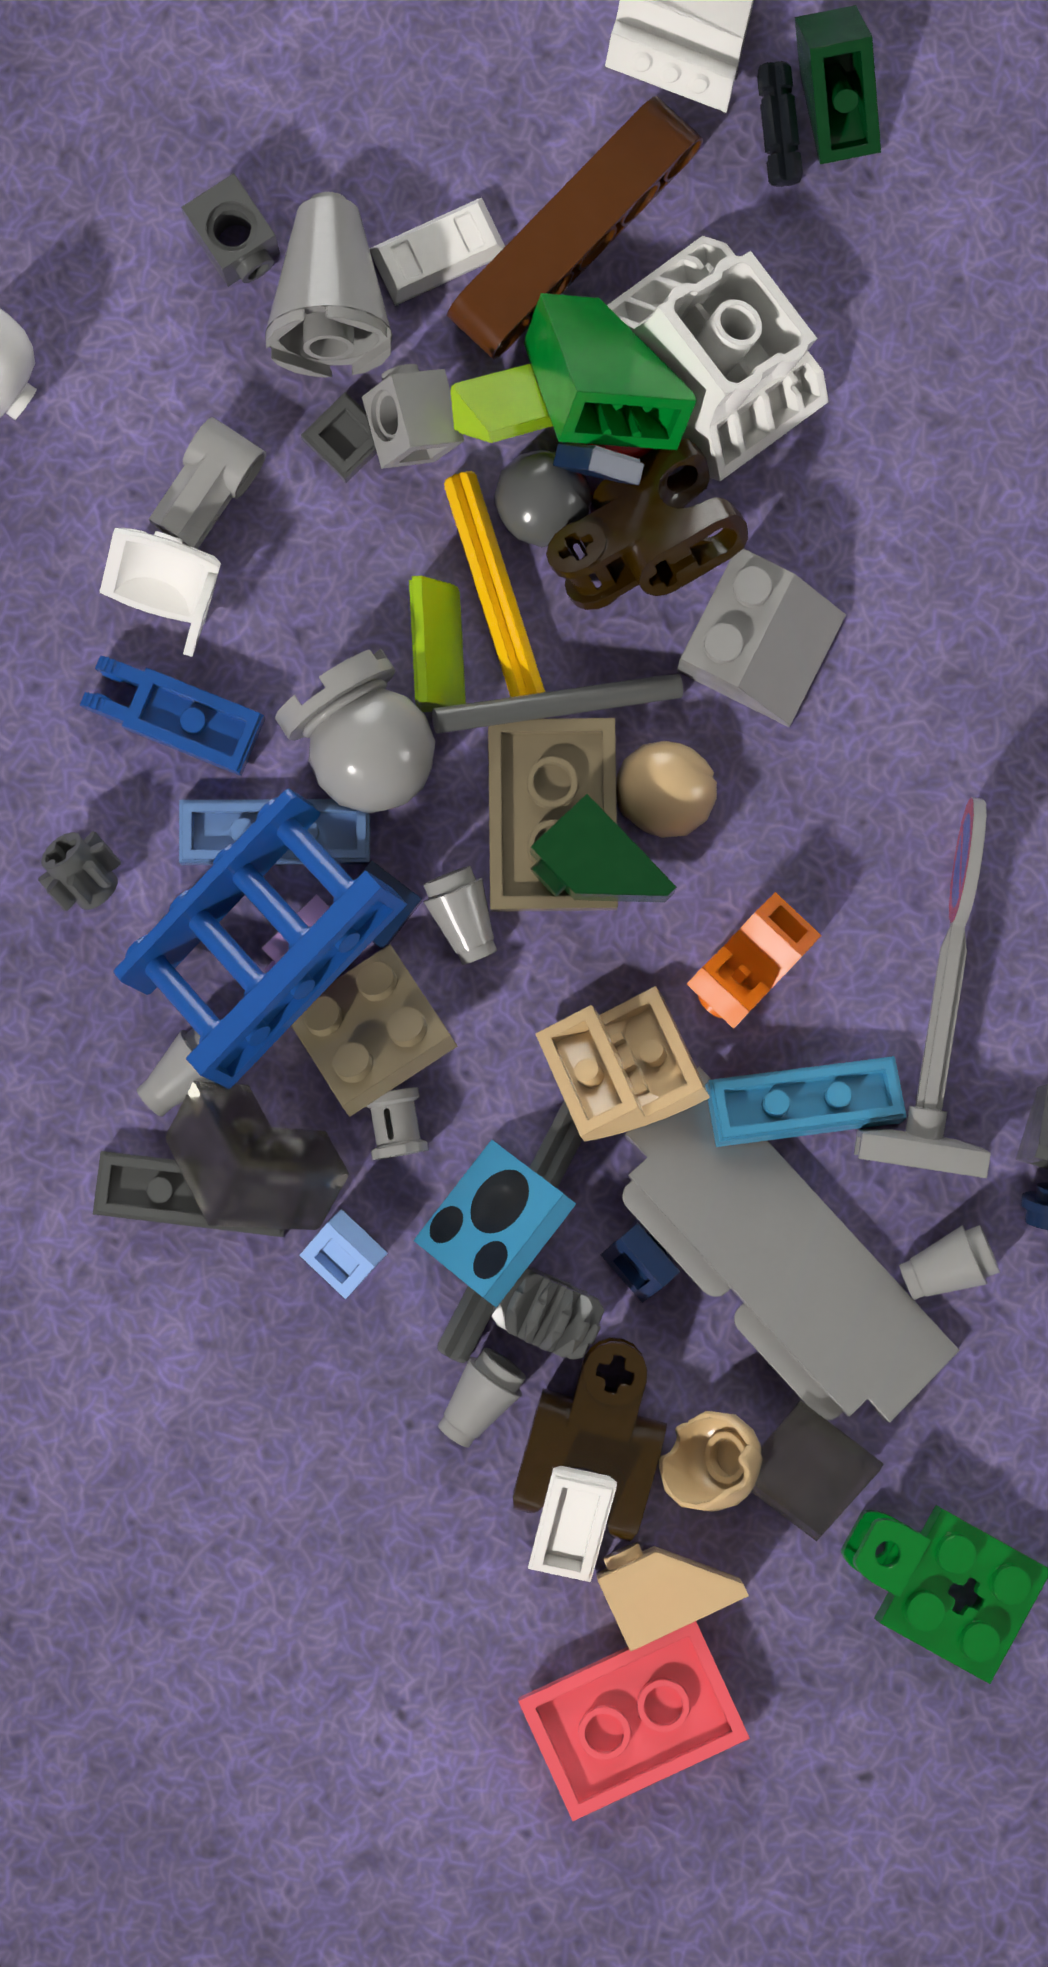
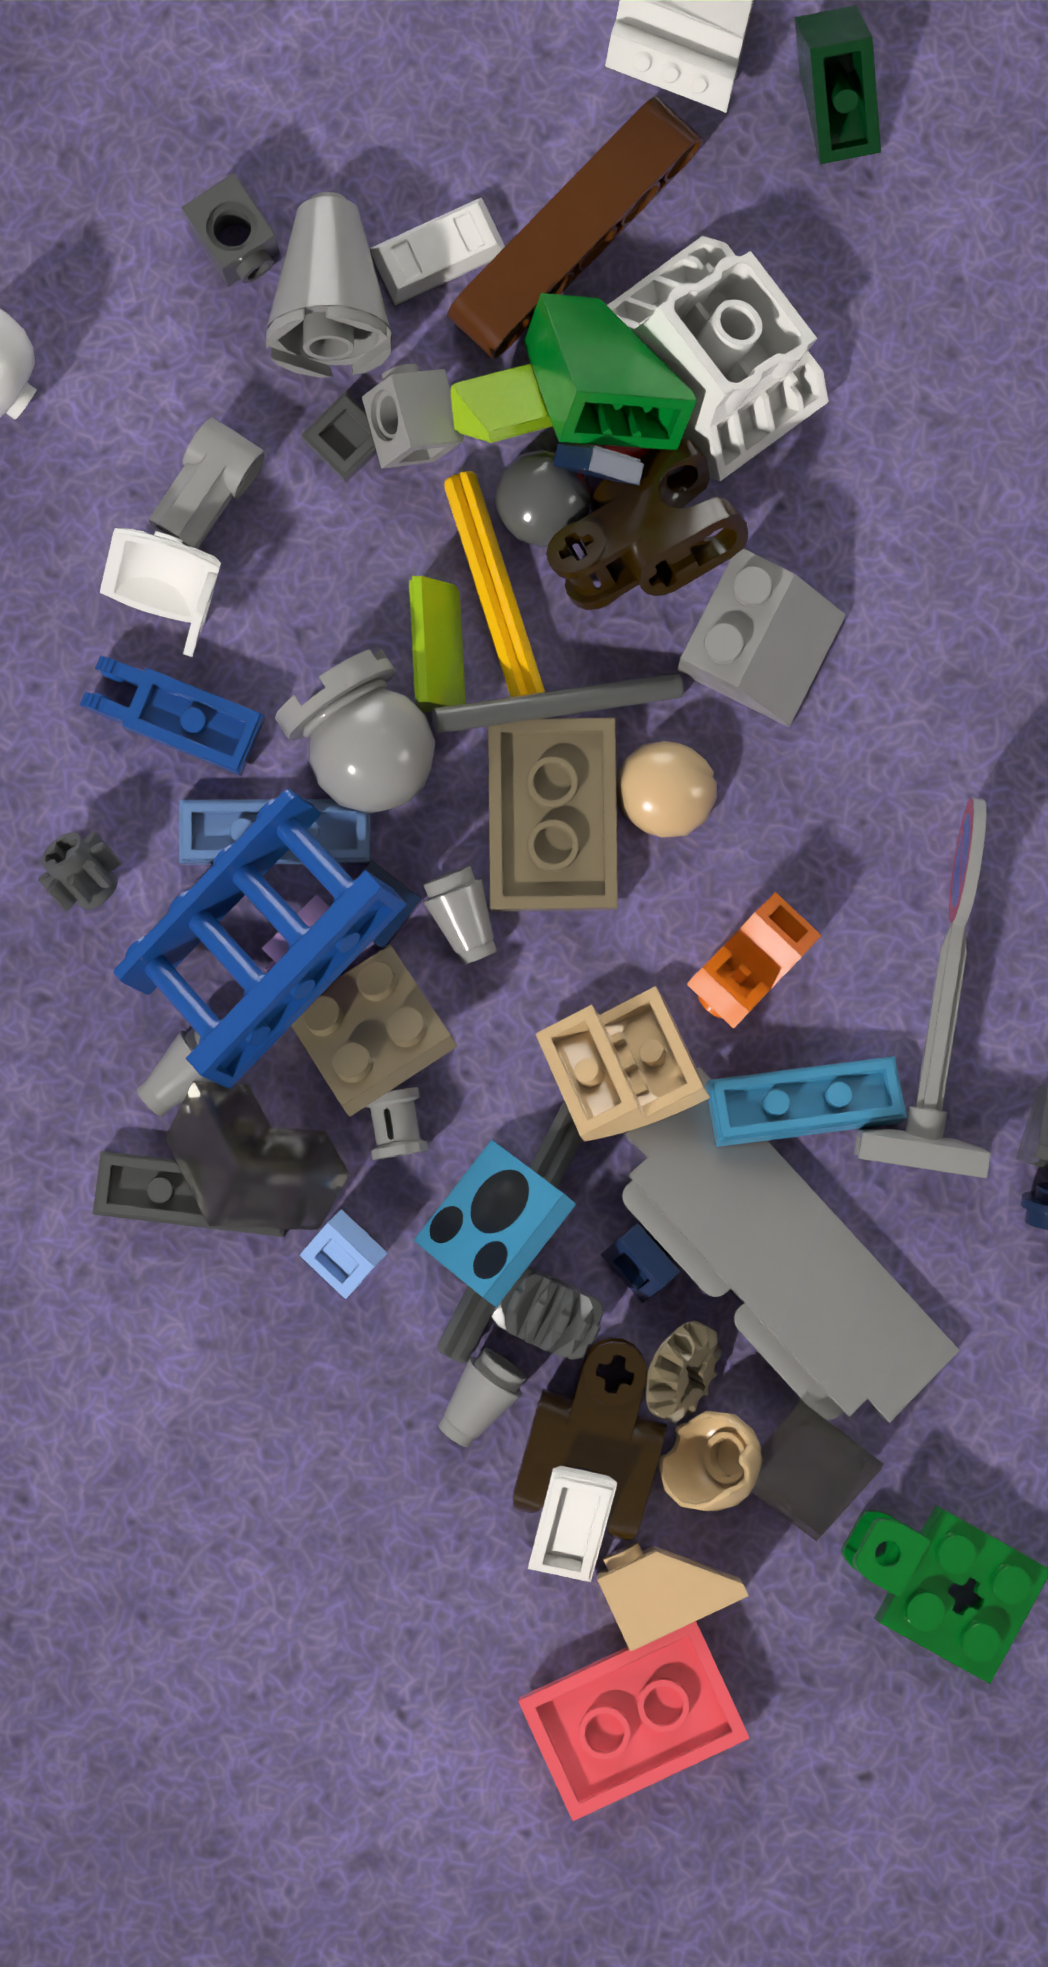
dark green slope [530,794,677,903] -> none
black axle [757,61,803,187] -> none
light grey cone [899,1225,1000,1300] -> none
none -> dark tan gear [646,1321,721,1423]

